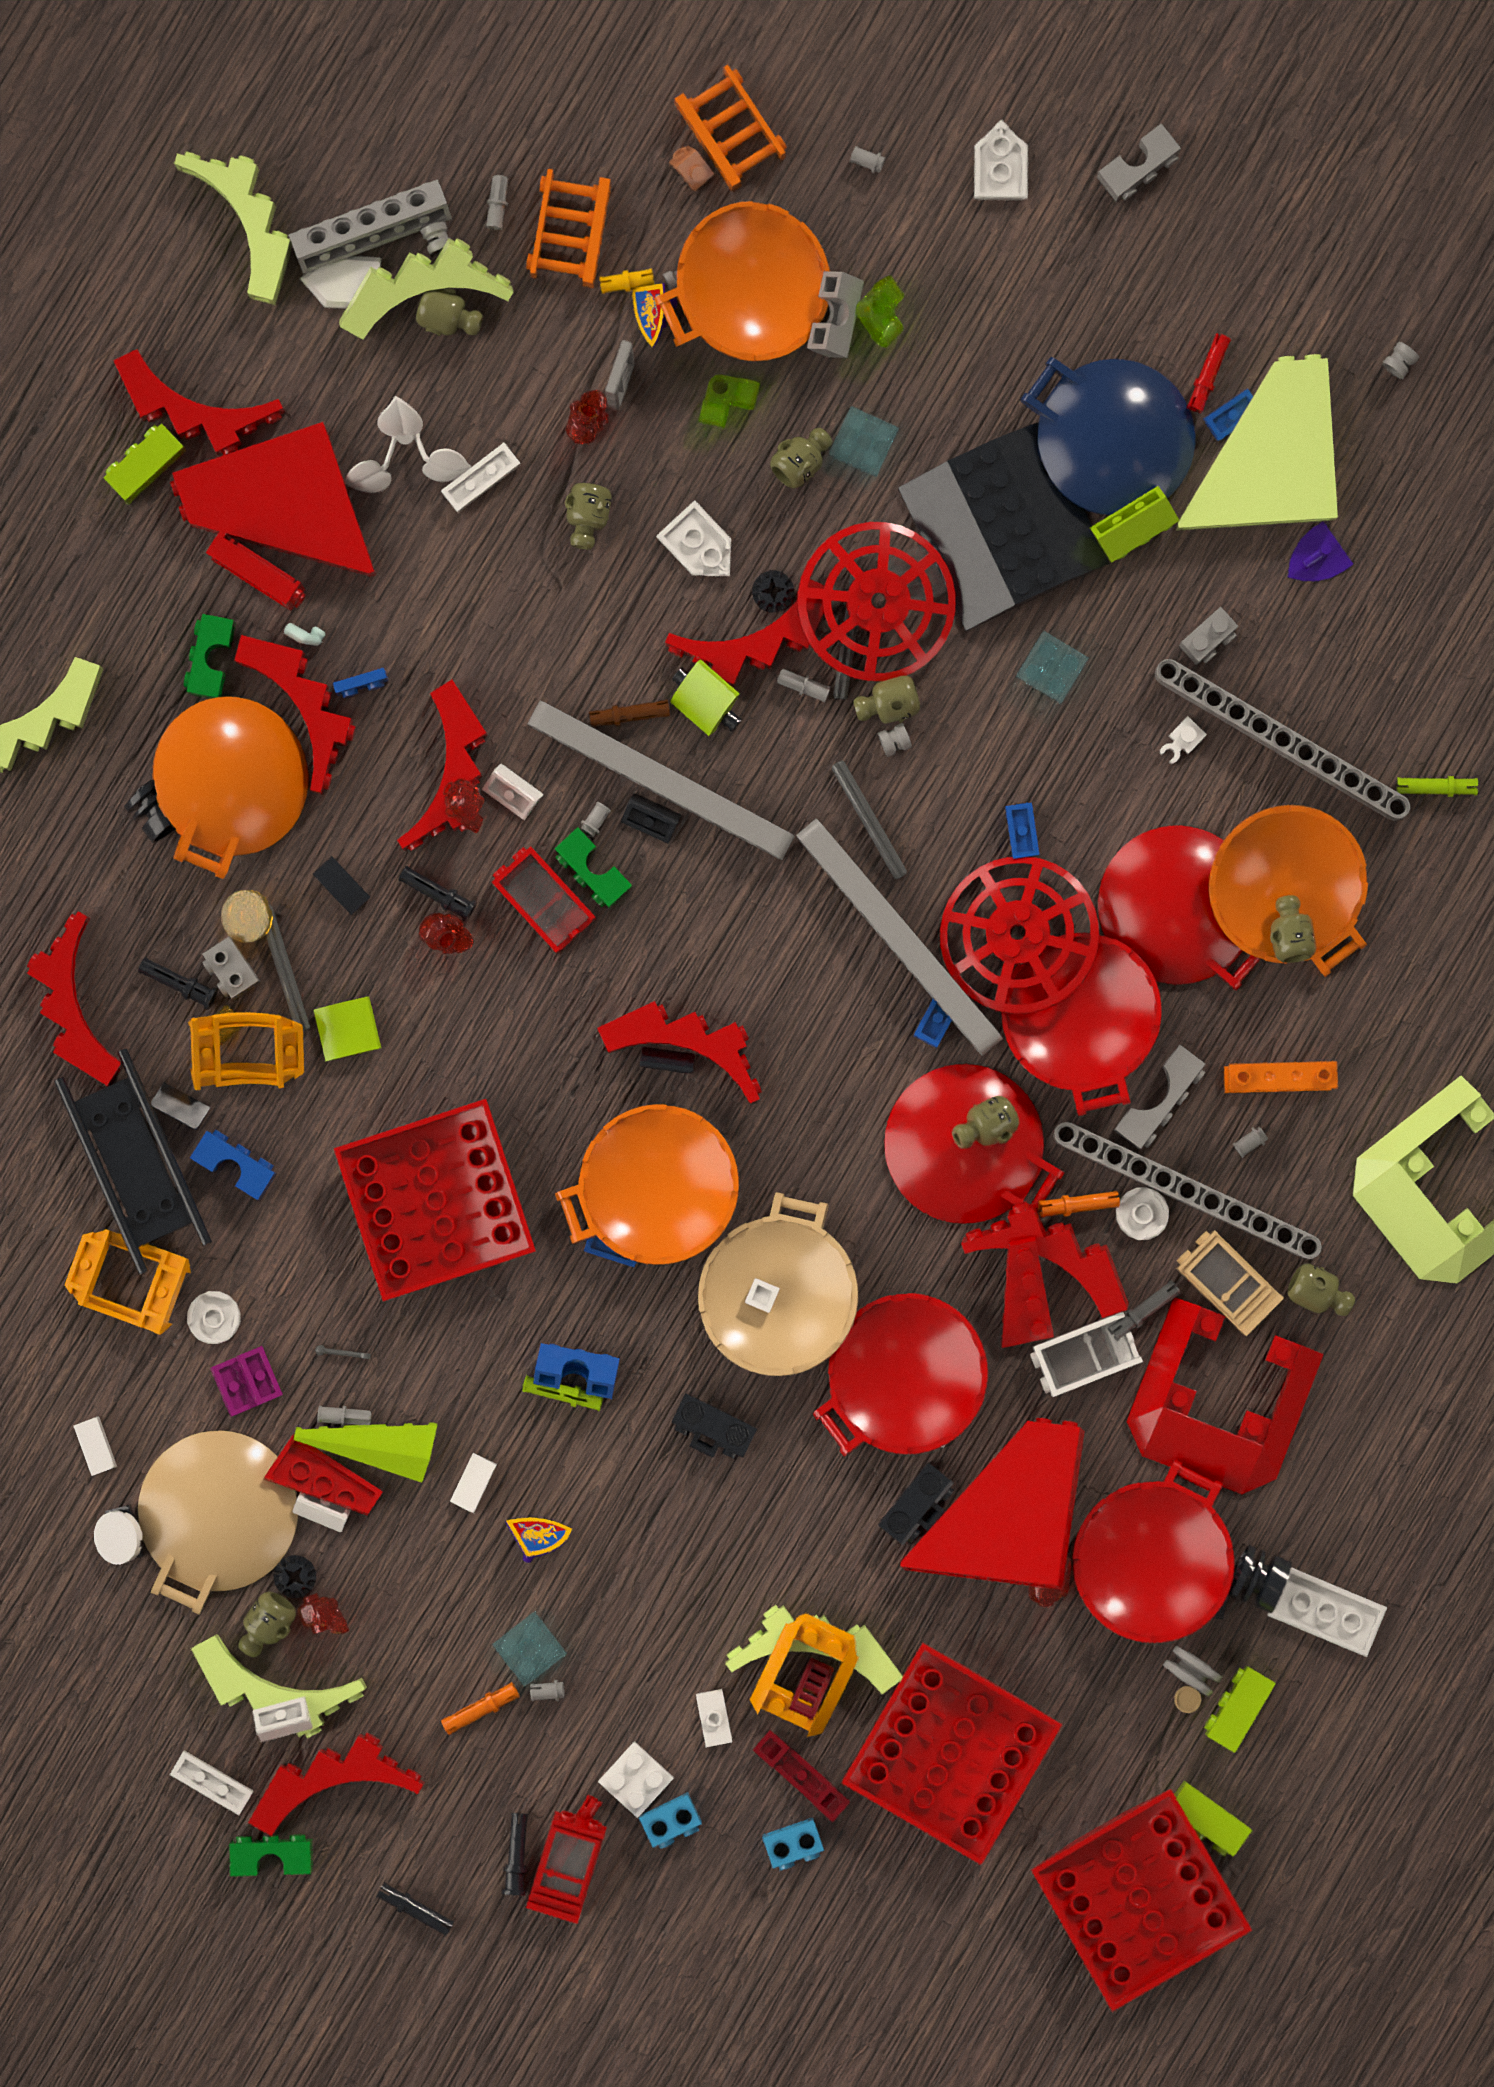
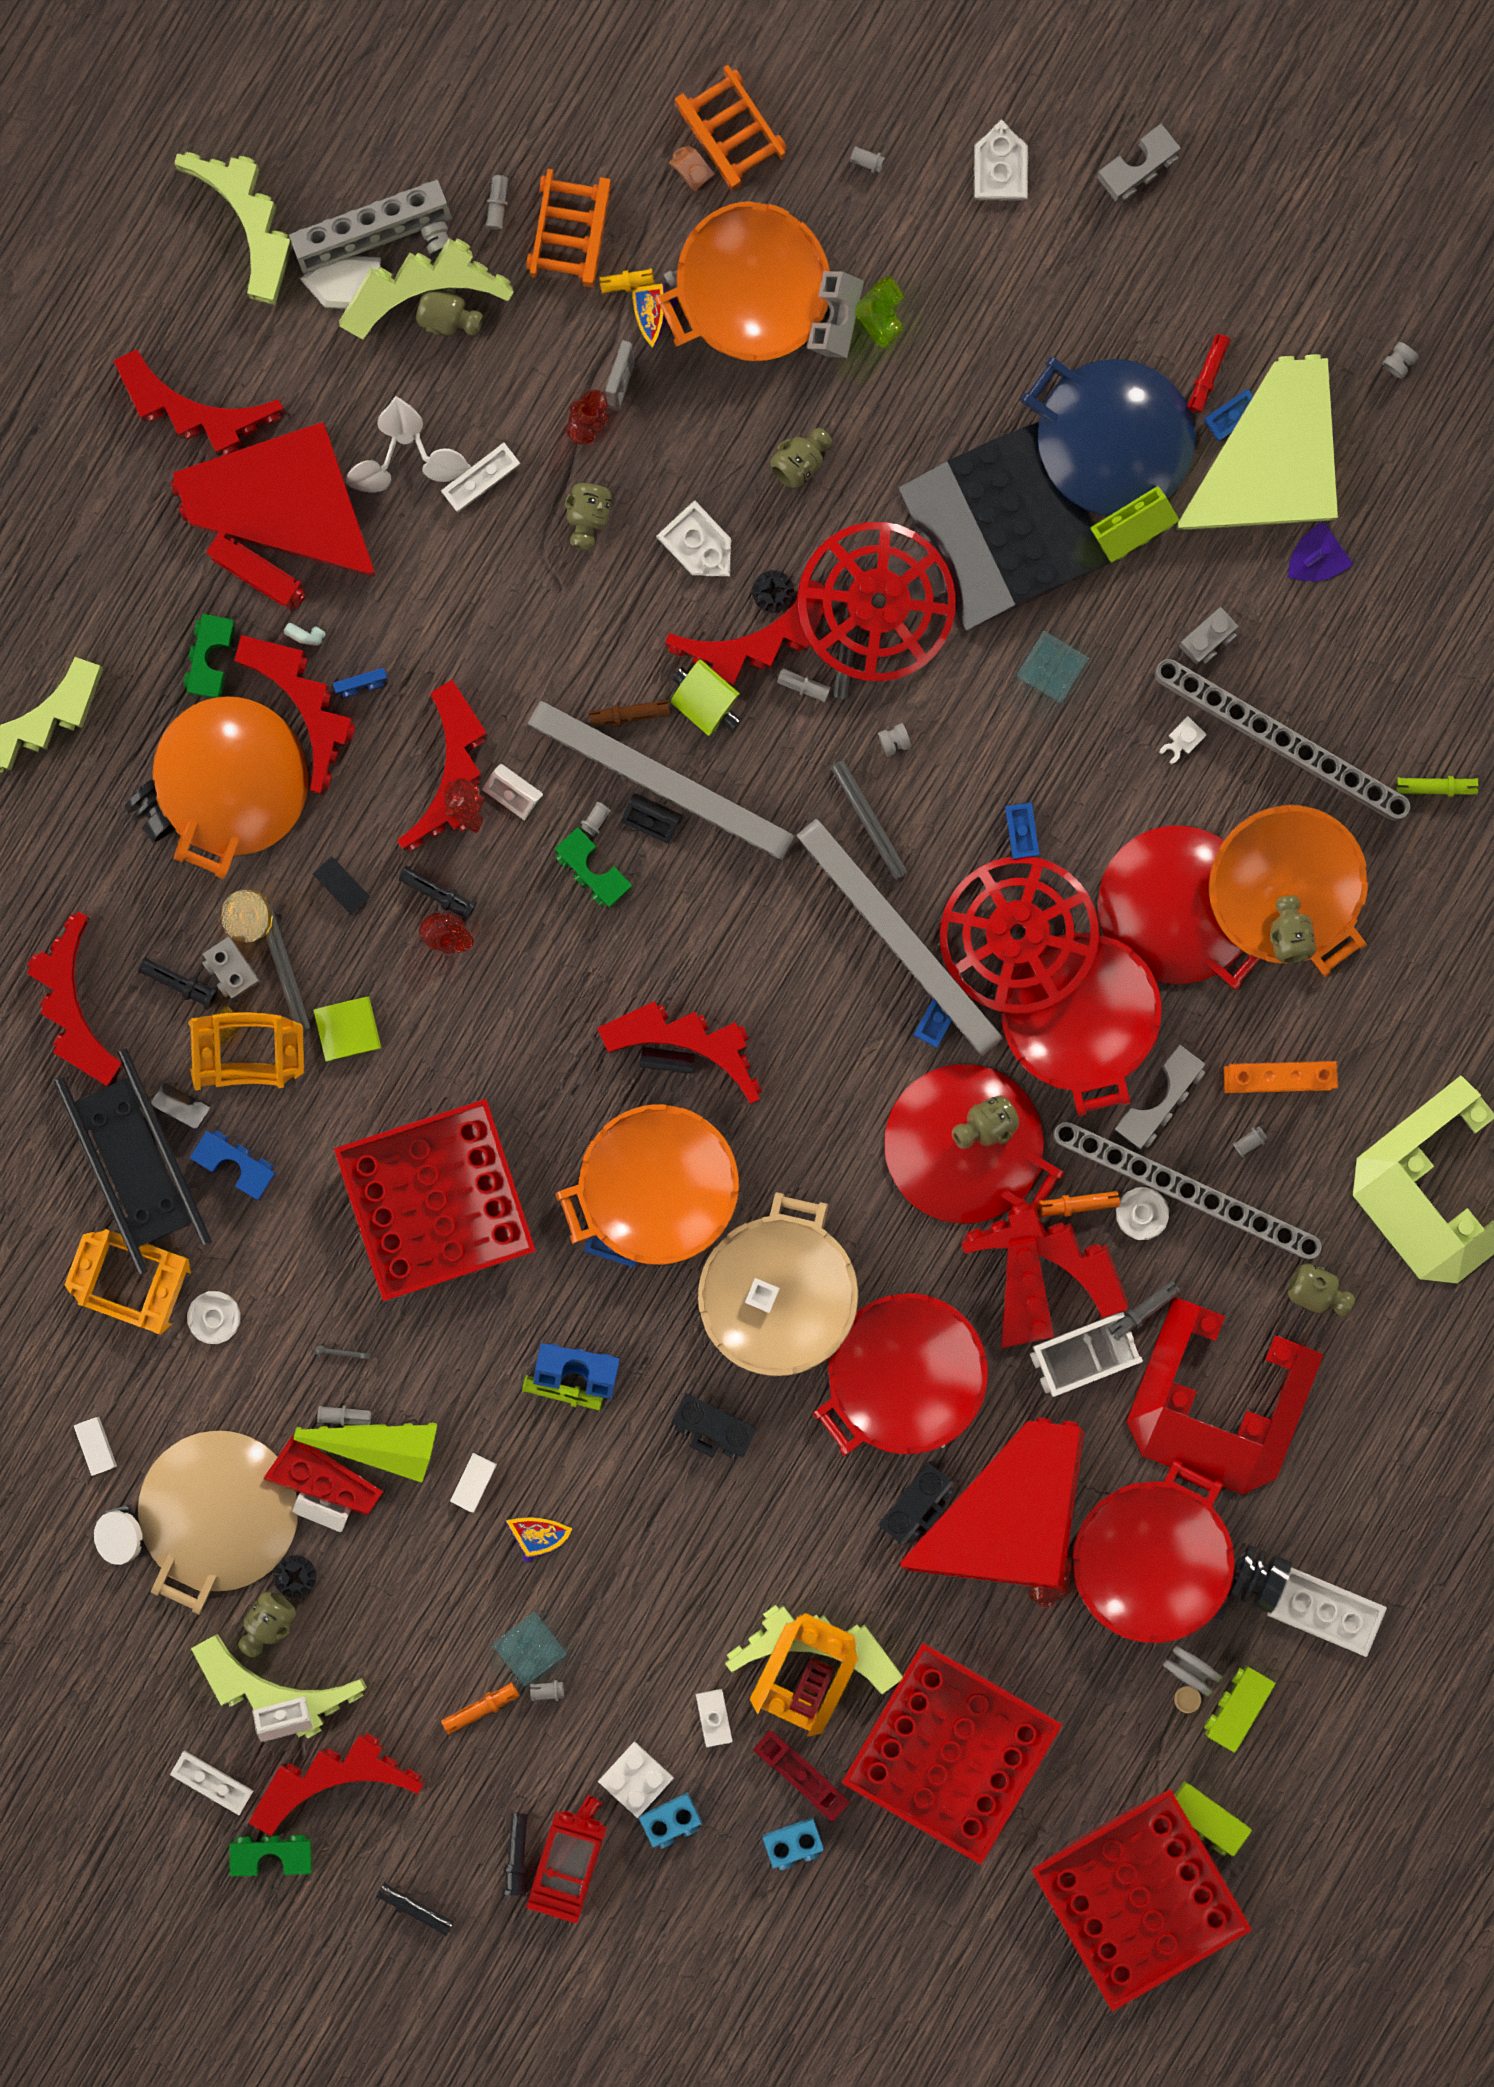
lime brick [104,423,186,505] -> none
magenta slope [210,1346,283,1417] -> none
clear red head [297,1593,349,1635] -> none
clear door [492,846,596,954] -> none
clear neon green piece [699,374,760,428] -> none
clear light blue plate [829,406,899,477] -> none
olive piece [853,675,920,724] -> none
tan door [1176,1230,1284,1336] -> none

